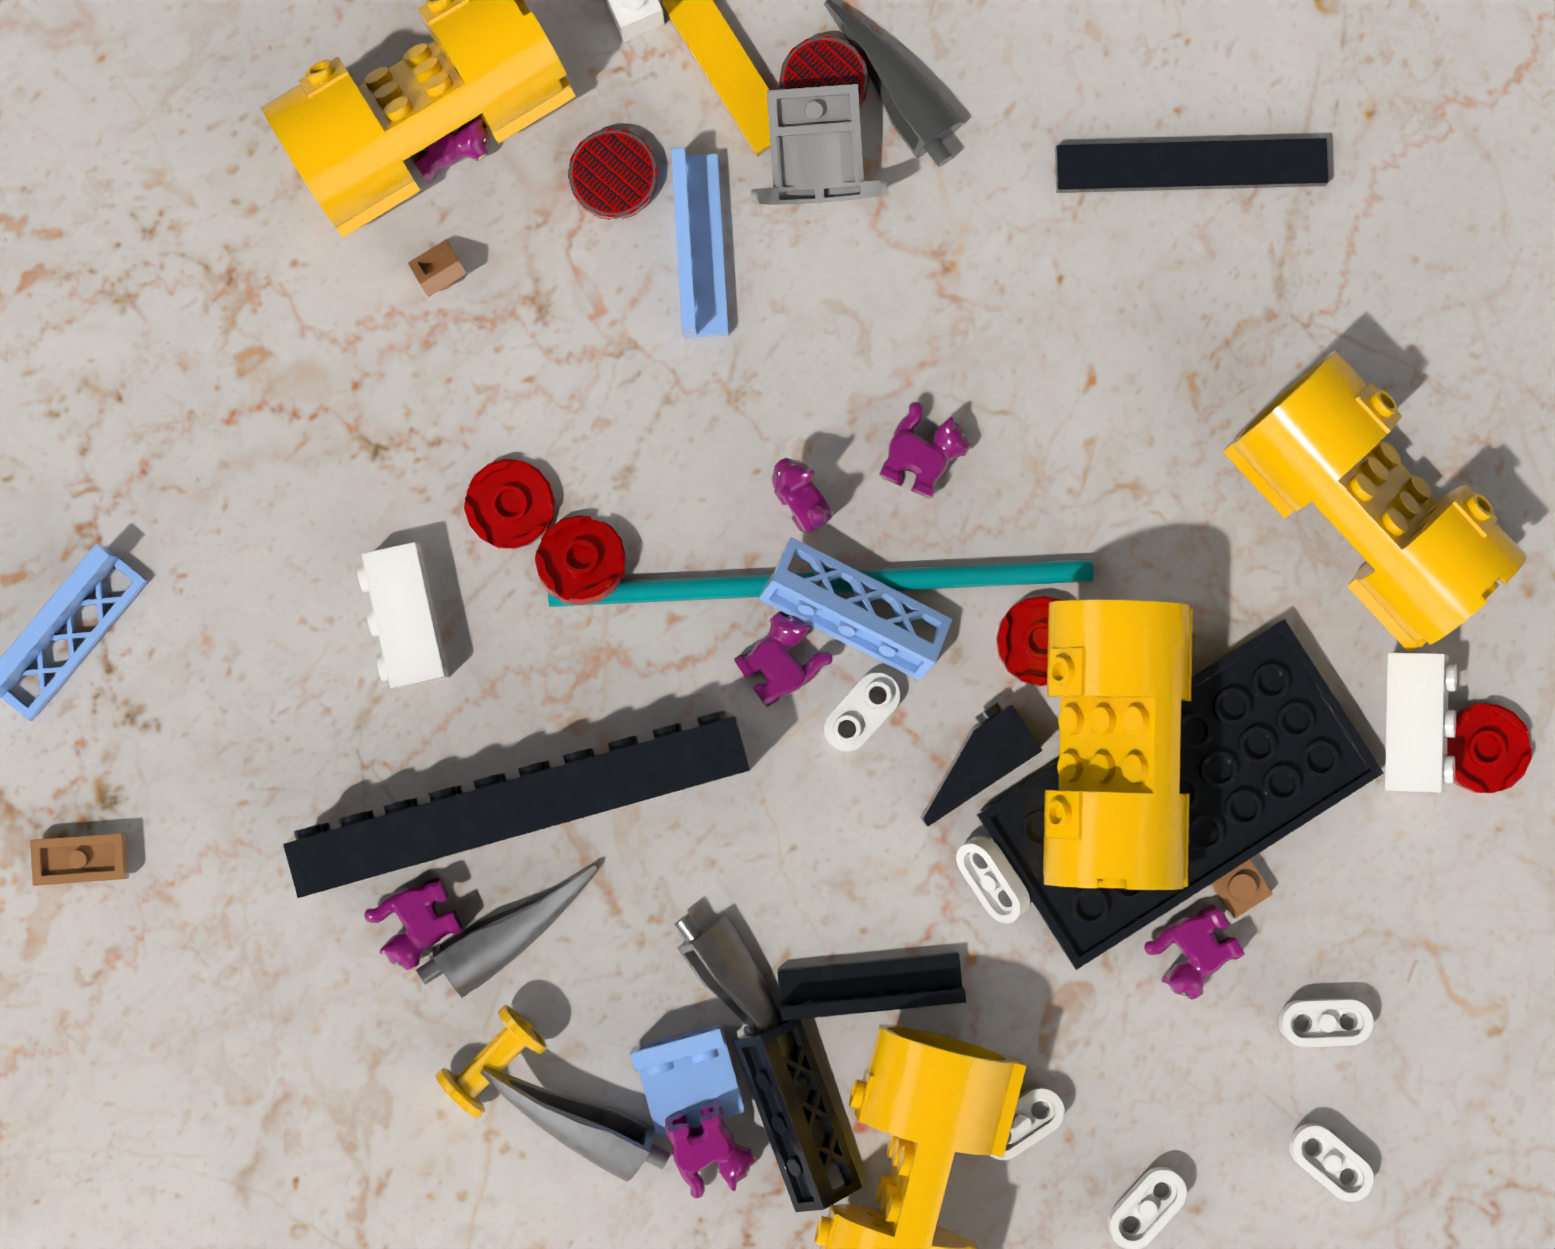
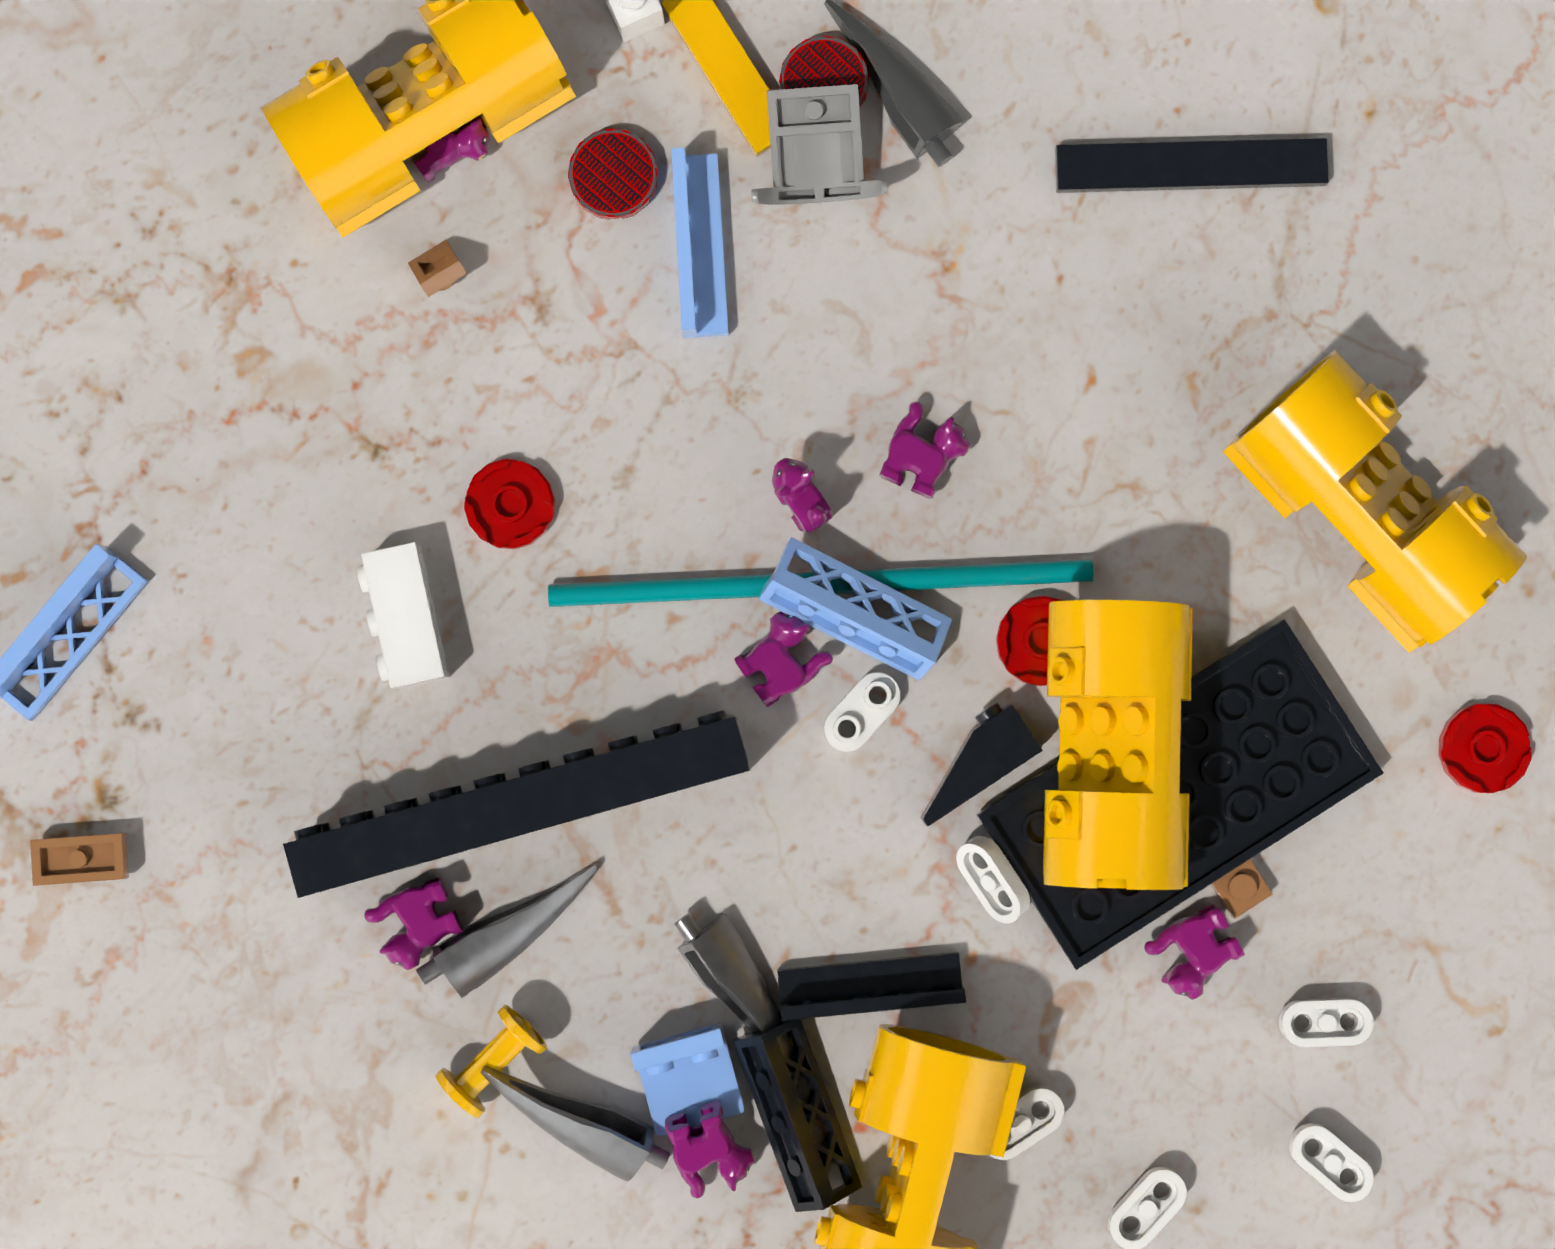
red tile [535,515,627,605] -> none
white brick [1385,653,1457,793] -> none

